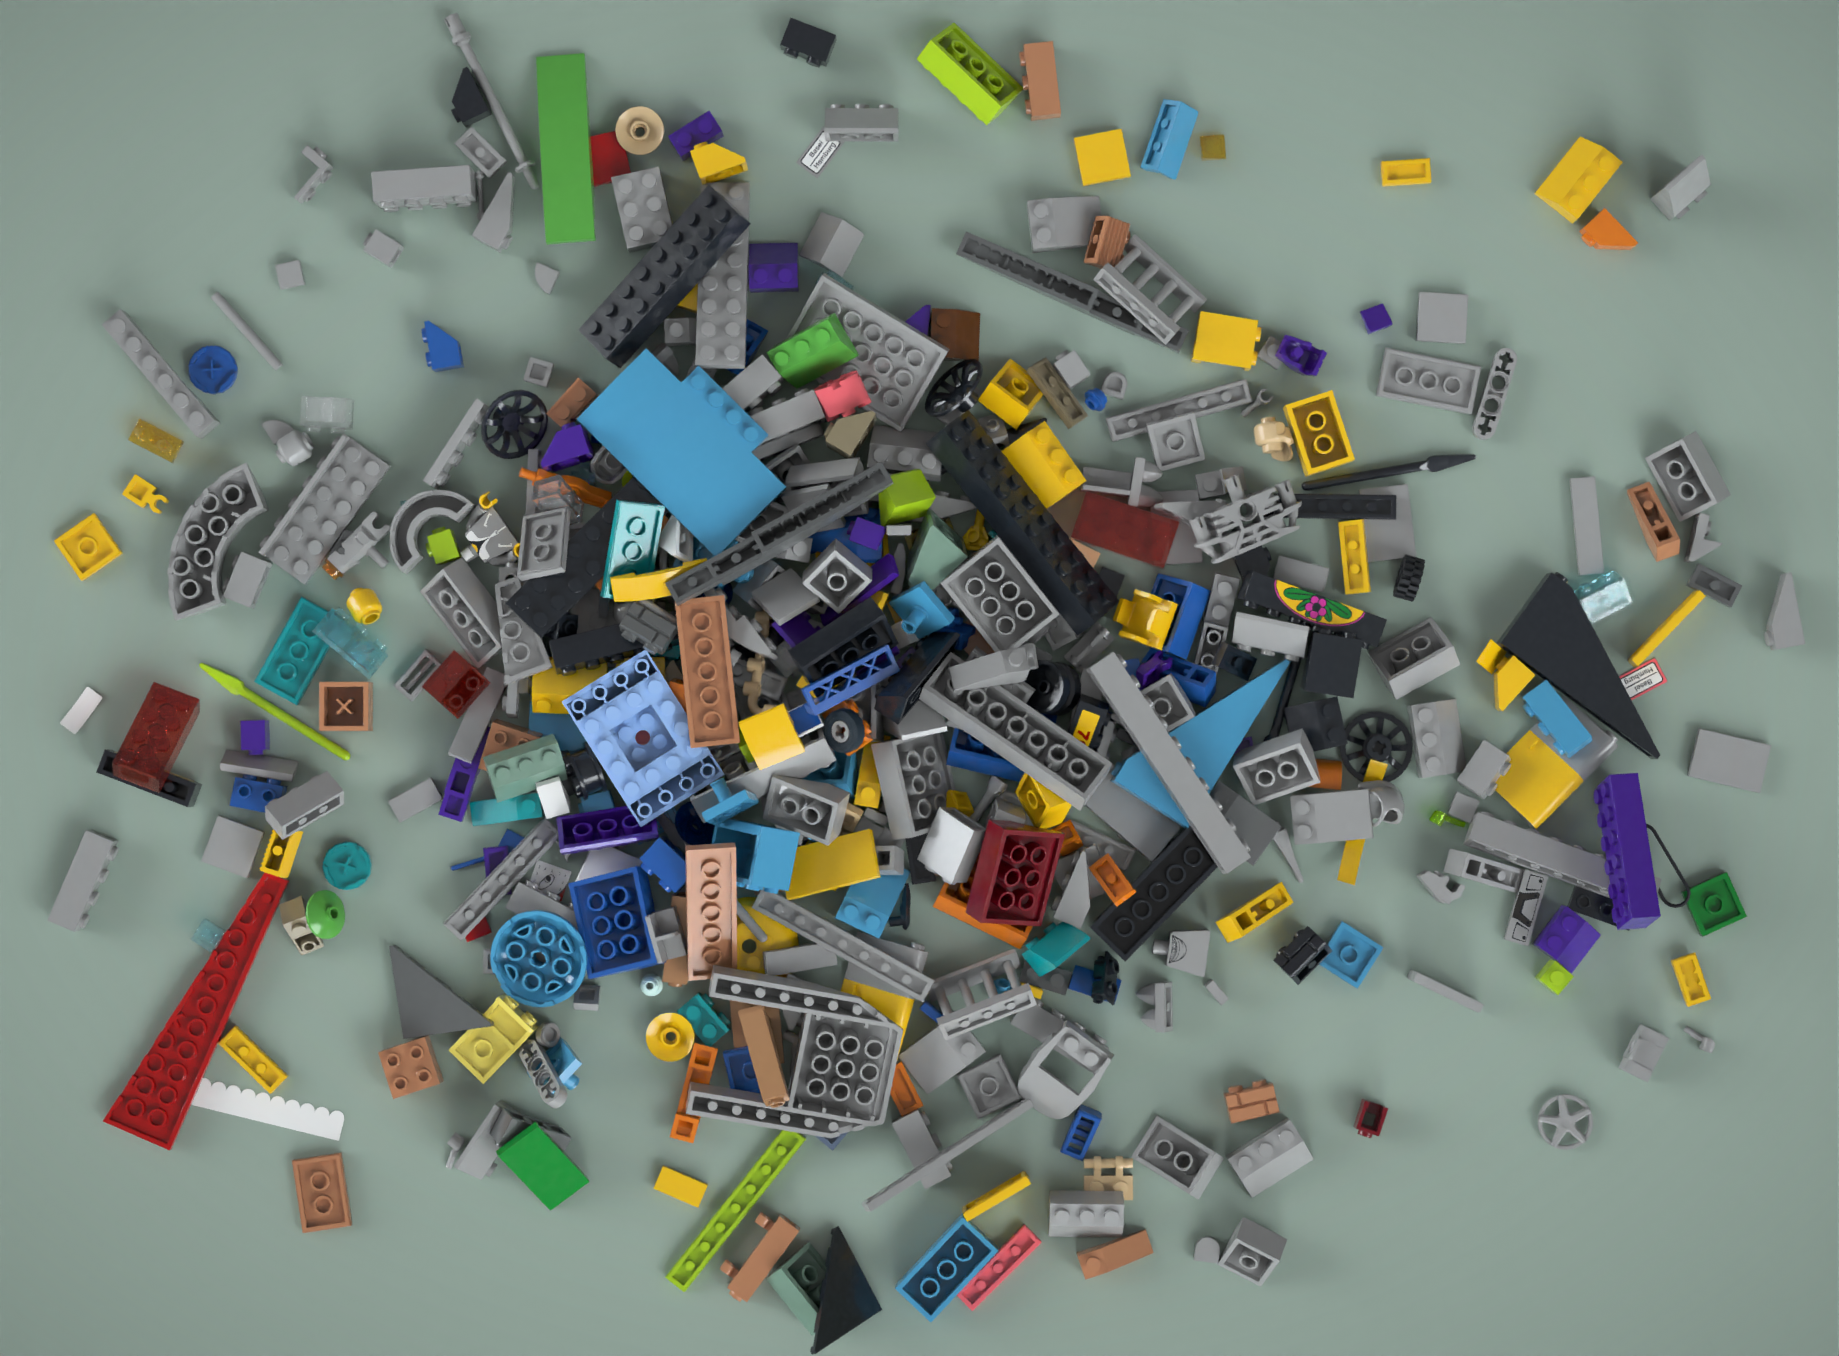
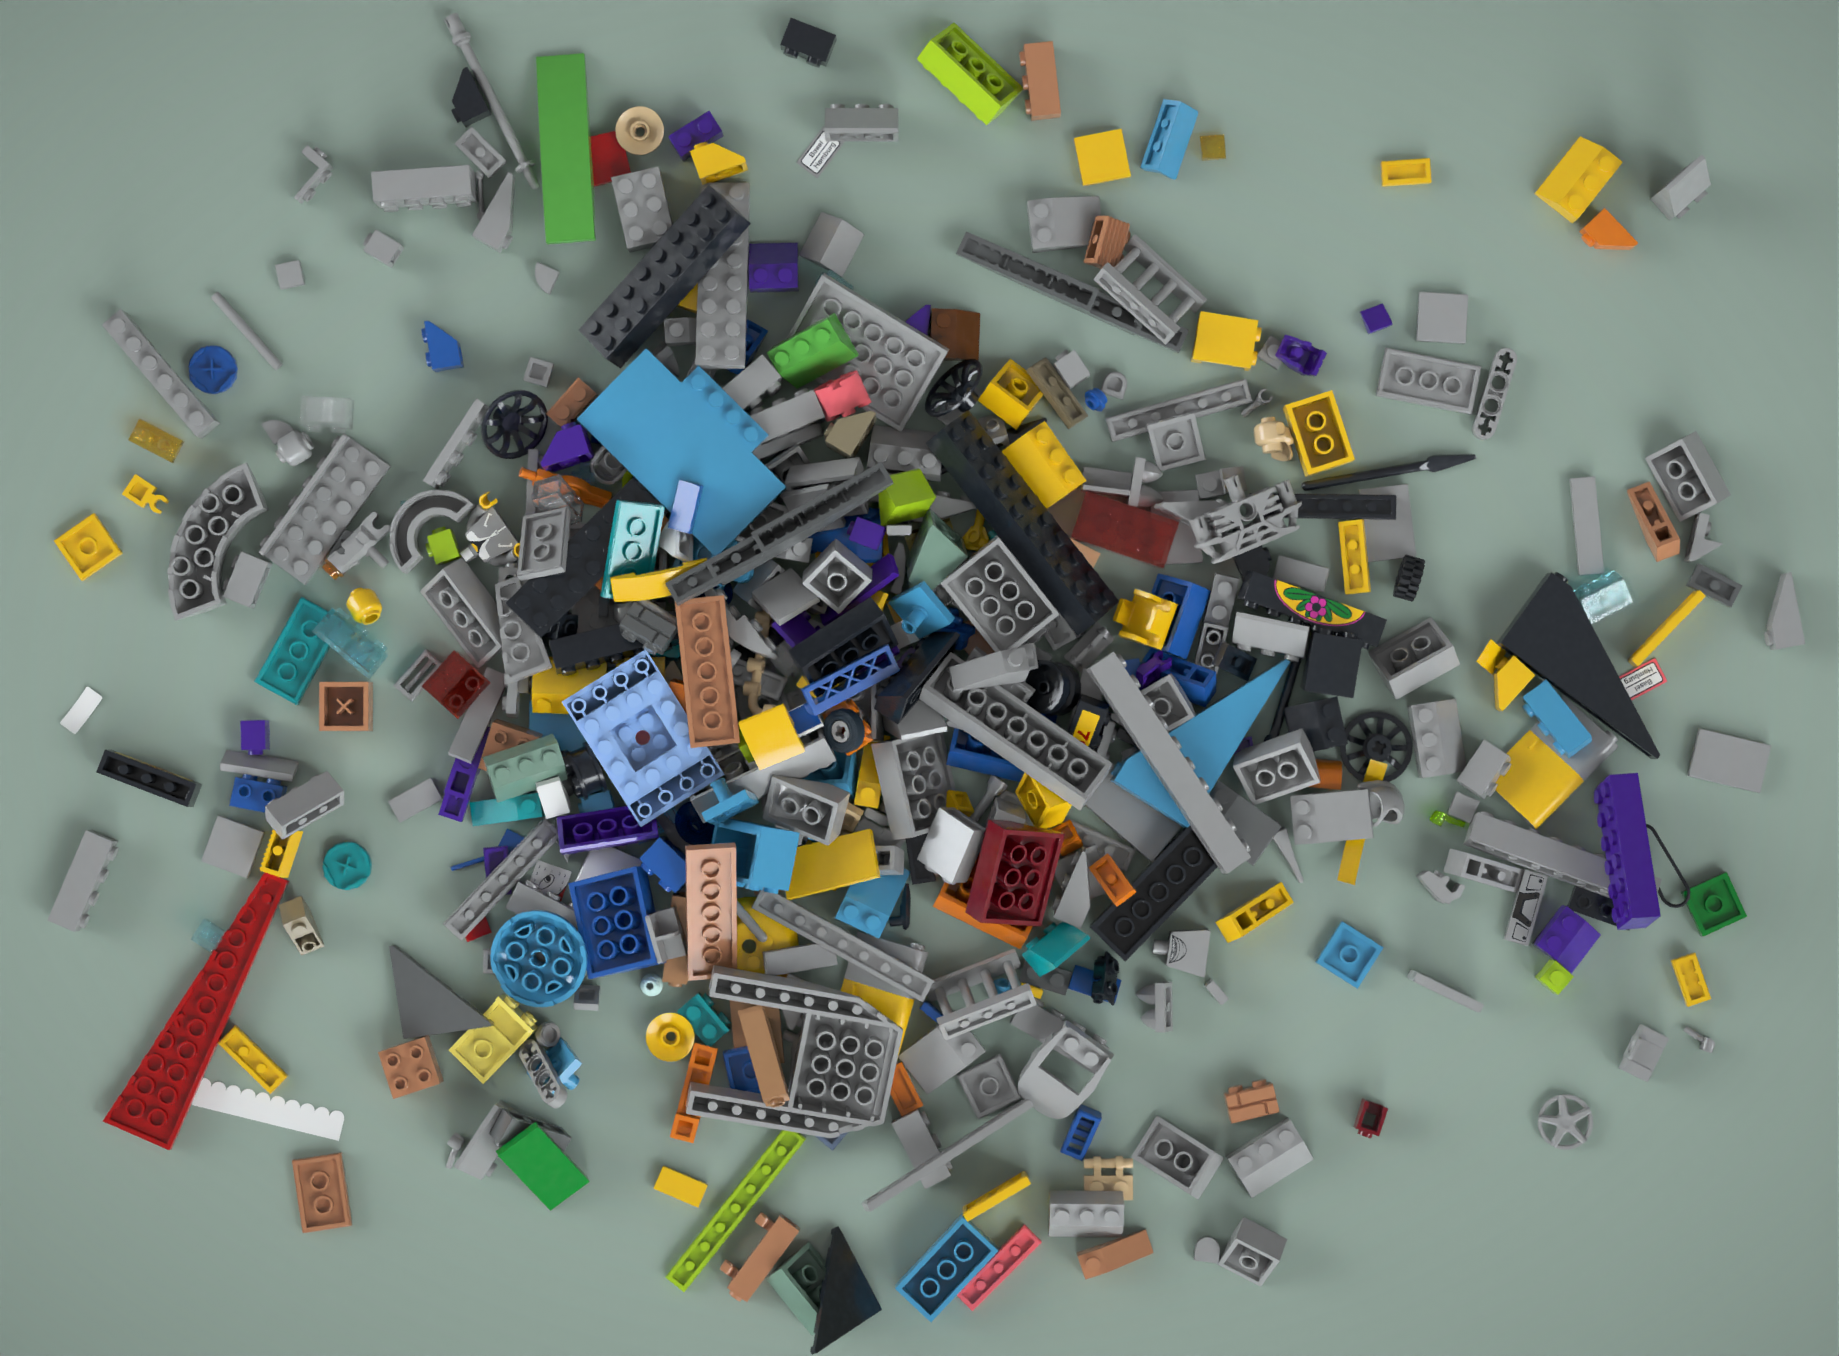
clear red brick [112,682,200,793] -> none
lime piece [199,662,351,760] -> none
bright green dish [306,890,345,939] -> none
black tile [1099,567,1125,598] -> none
black brick [1273,926,1332,985] -> none
none -> slope [668,480,703,534]

